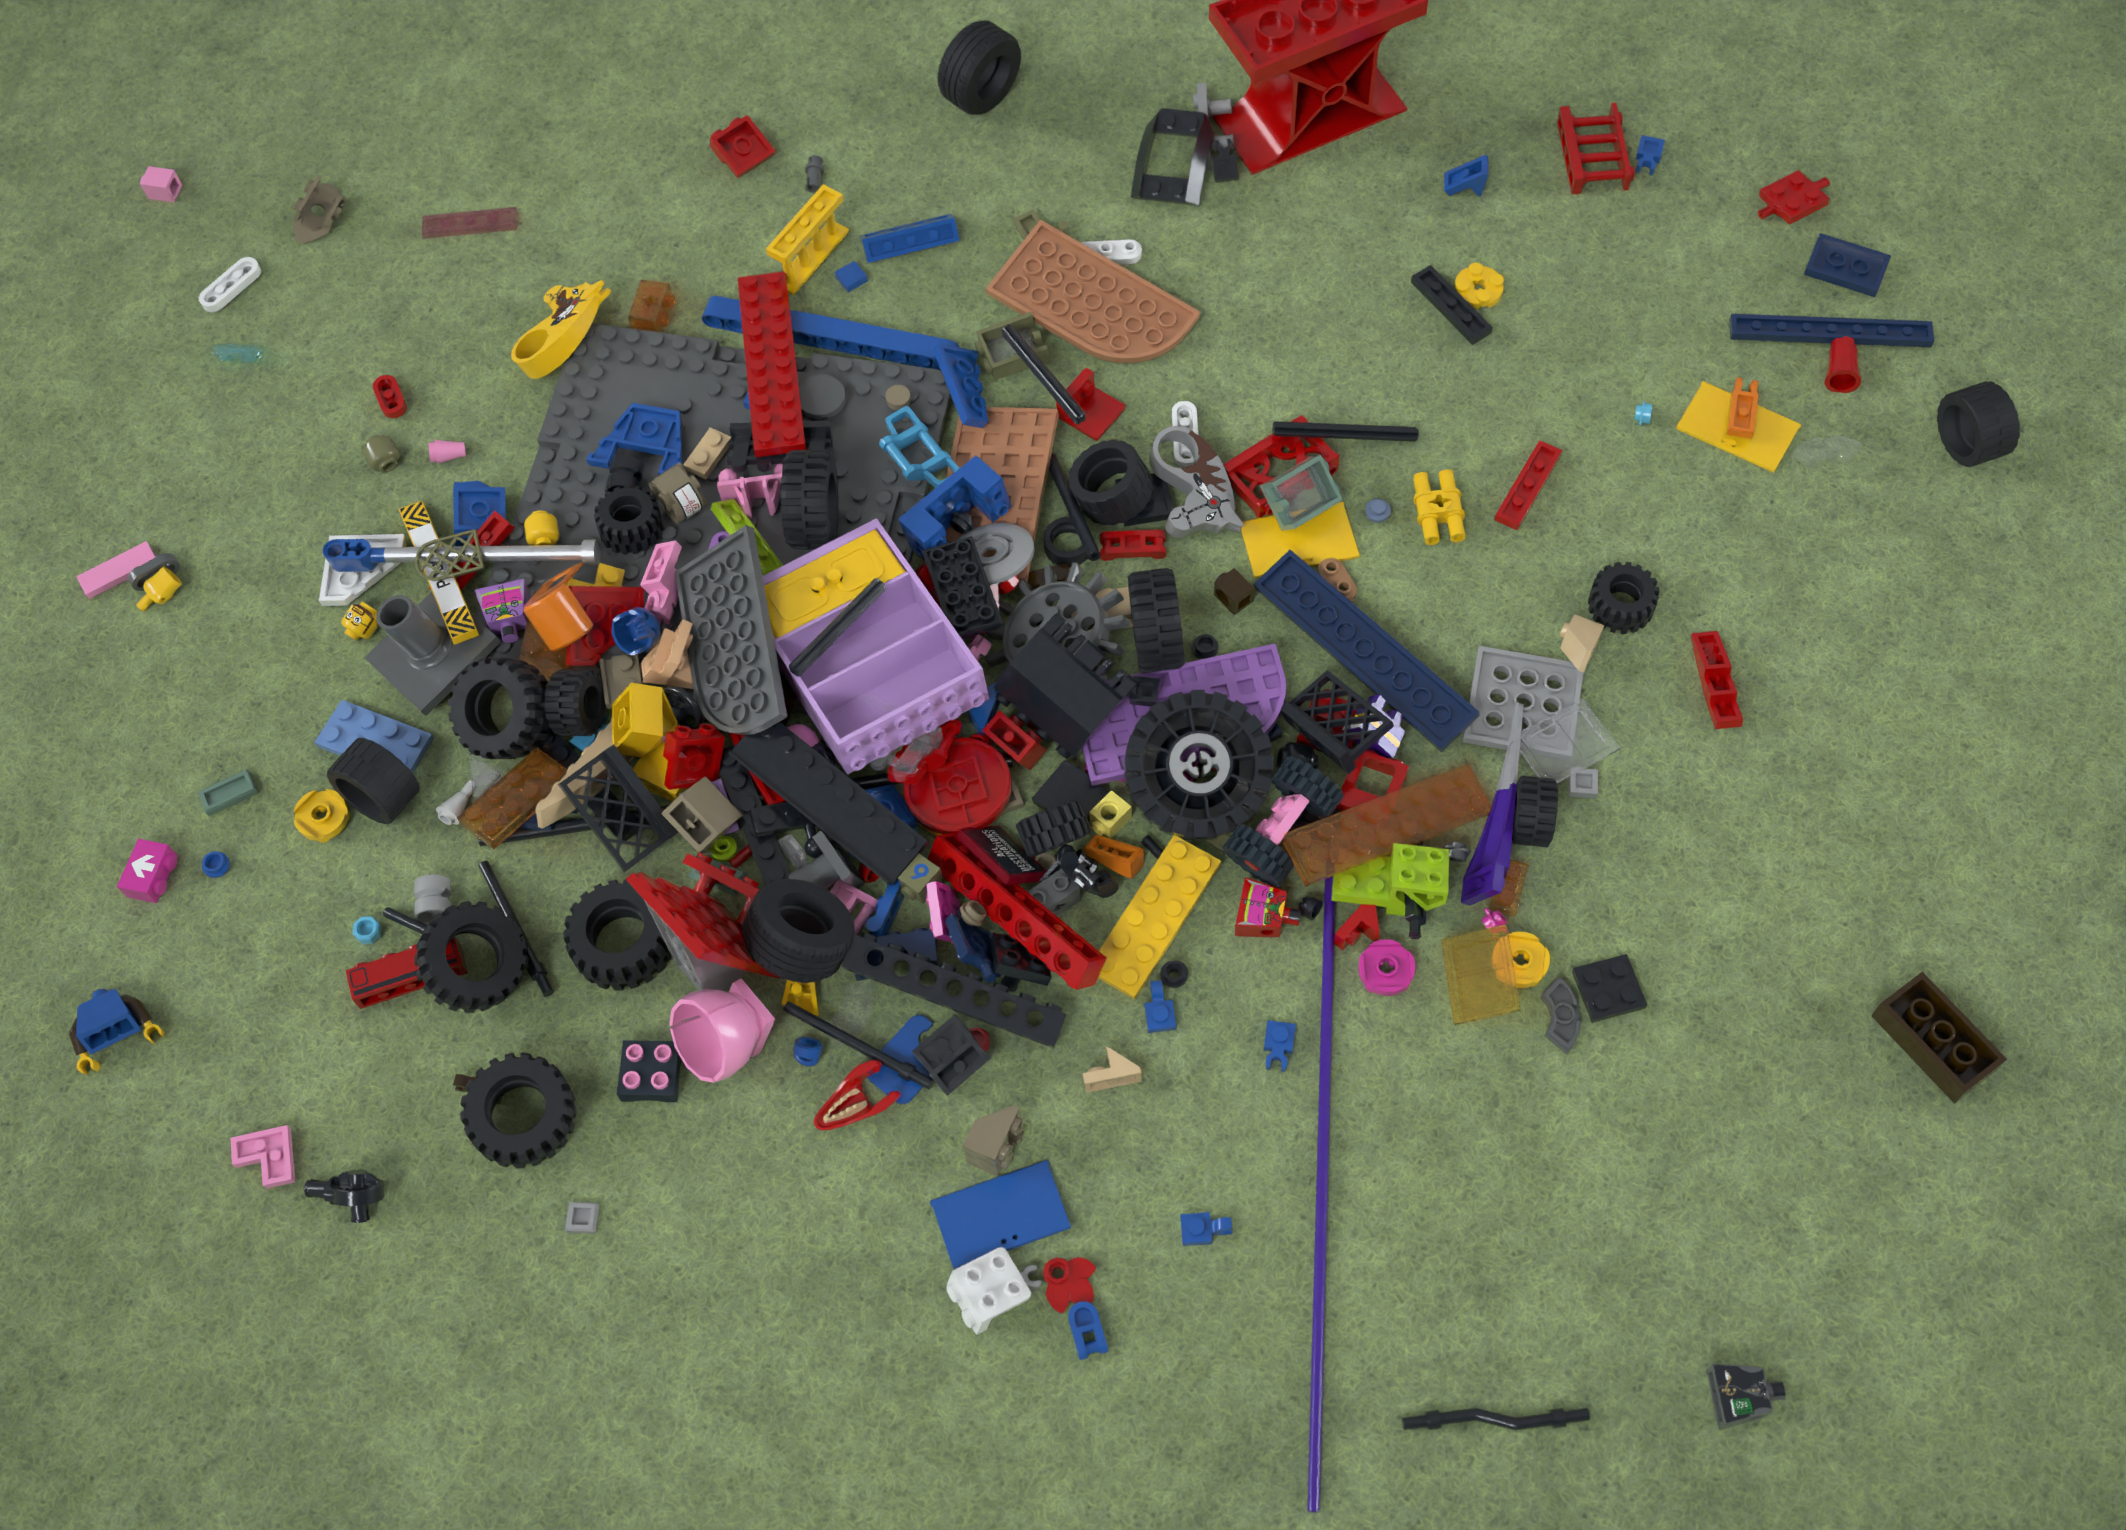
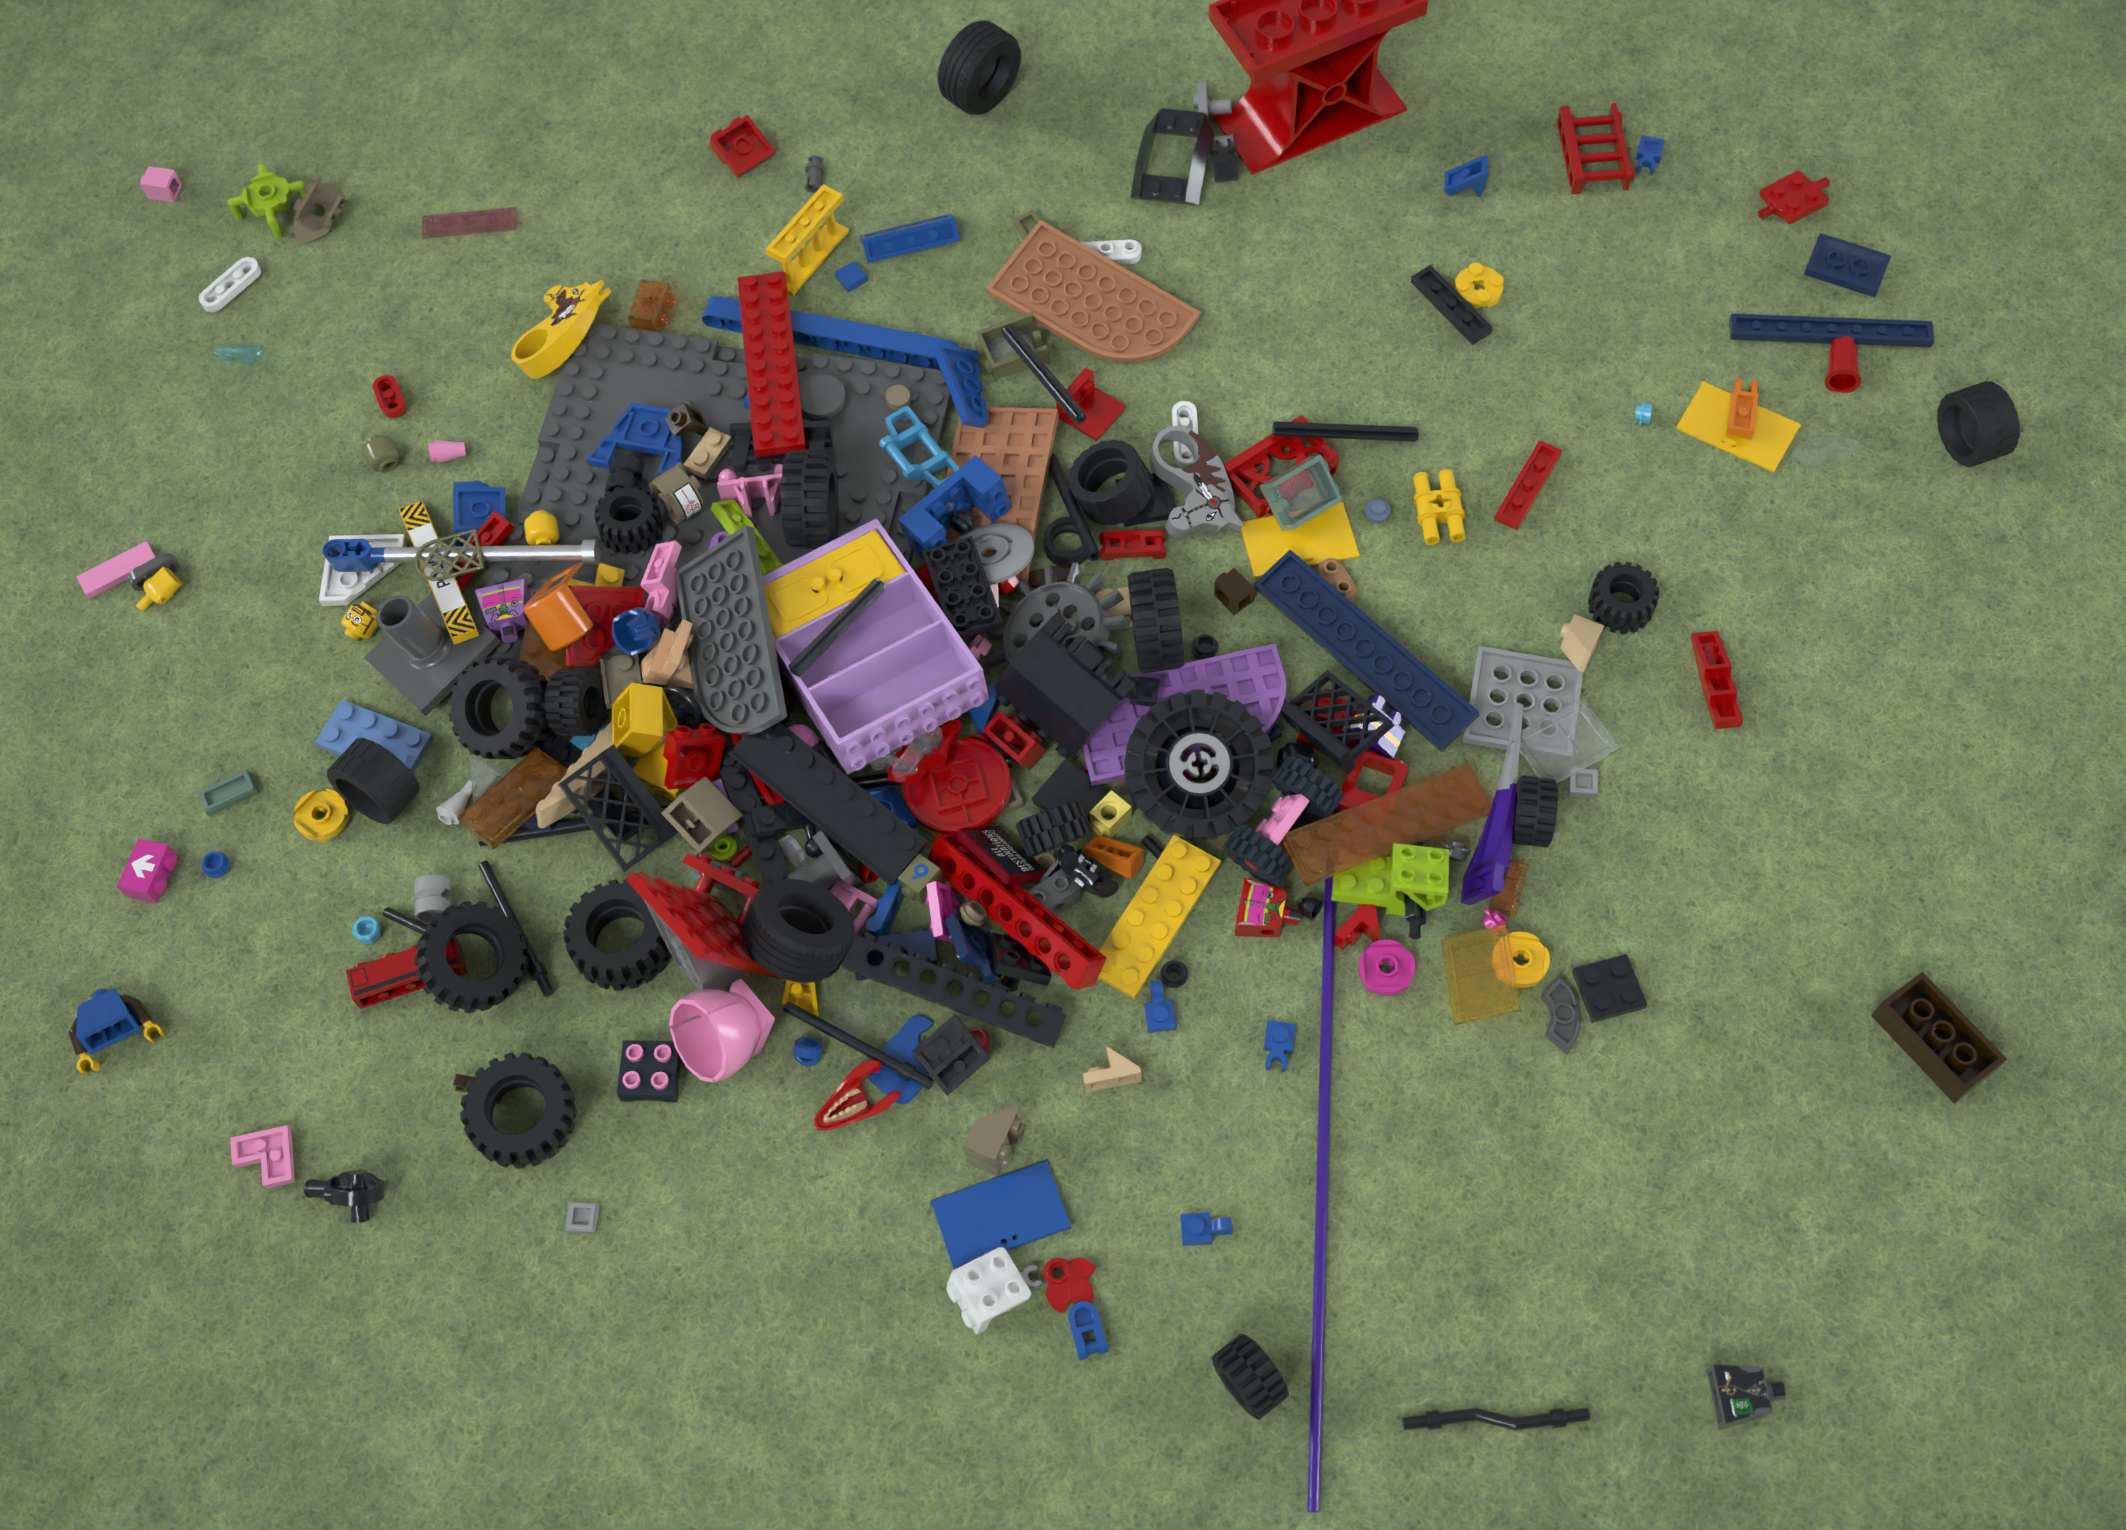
none -> lime plate [227,163,307,238]
none -> dark brown bracket [665,402,709,437]
none -> black tyre [1212,1333,1289,1420]

